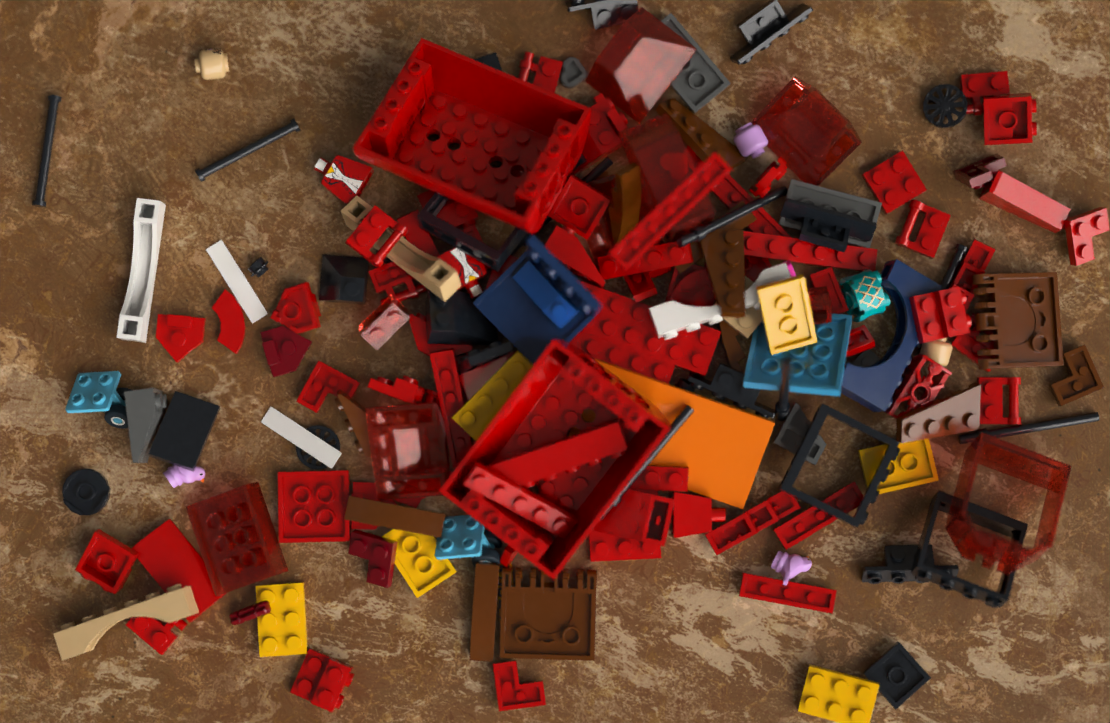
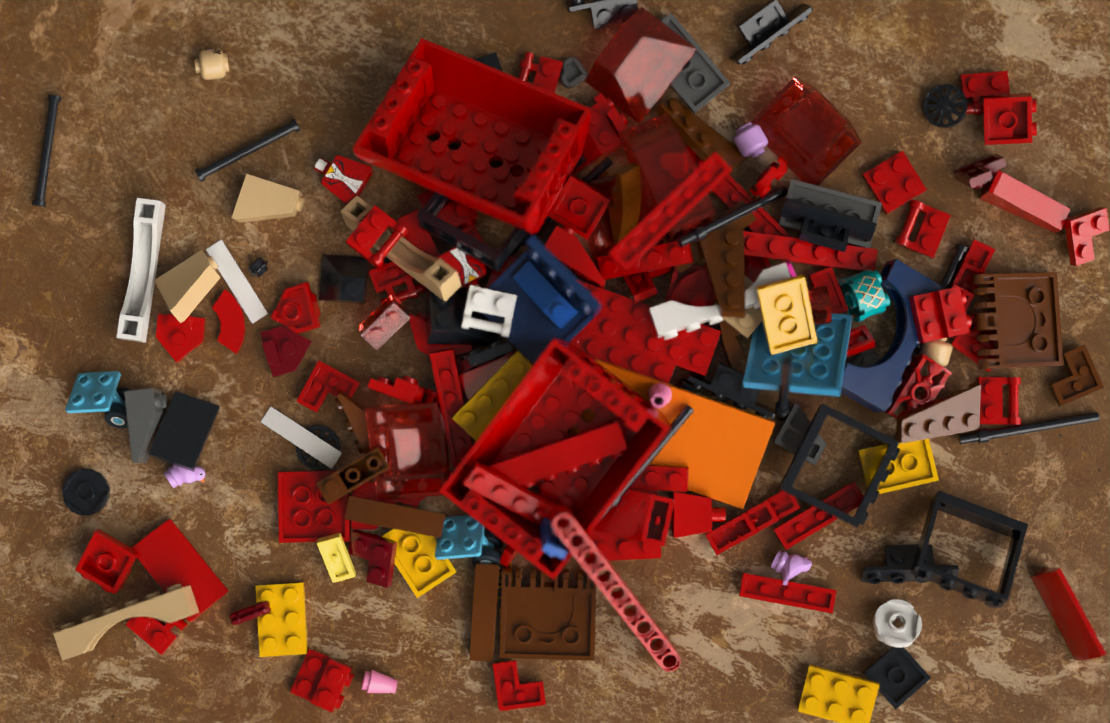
clear red slope [186,482,288,596] -> none
clear red container [945,432,1071,575] -> none
none -> tan slope [154,250,220,323]
none -> tan slope [232,174,304,223]
none -> reddish brown slope [316,447,390,504]
none -> light yellow plate [317,533,356,583]
none -> bright pink cone [361,670,398,694]
none -> white plate [461,286,517,338]
none -> blue plate [540,517,568,559]
none -> red beam [549,505,681,672]
none -> bright pink cone [648,383,672,408]
none -> white plate [873,599,922,647]
none -> red slope [1030,567,1106,661]

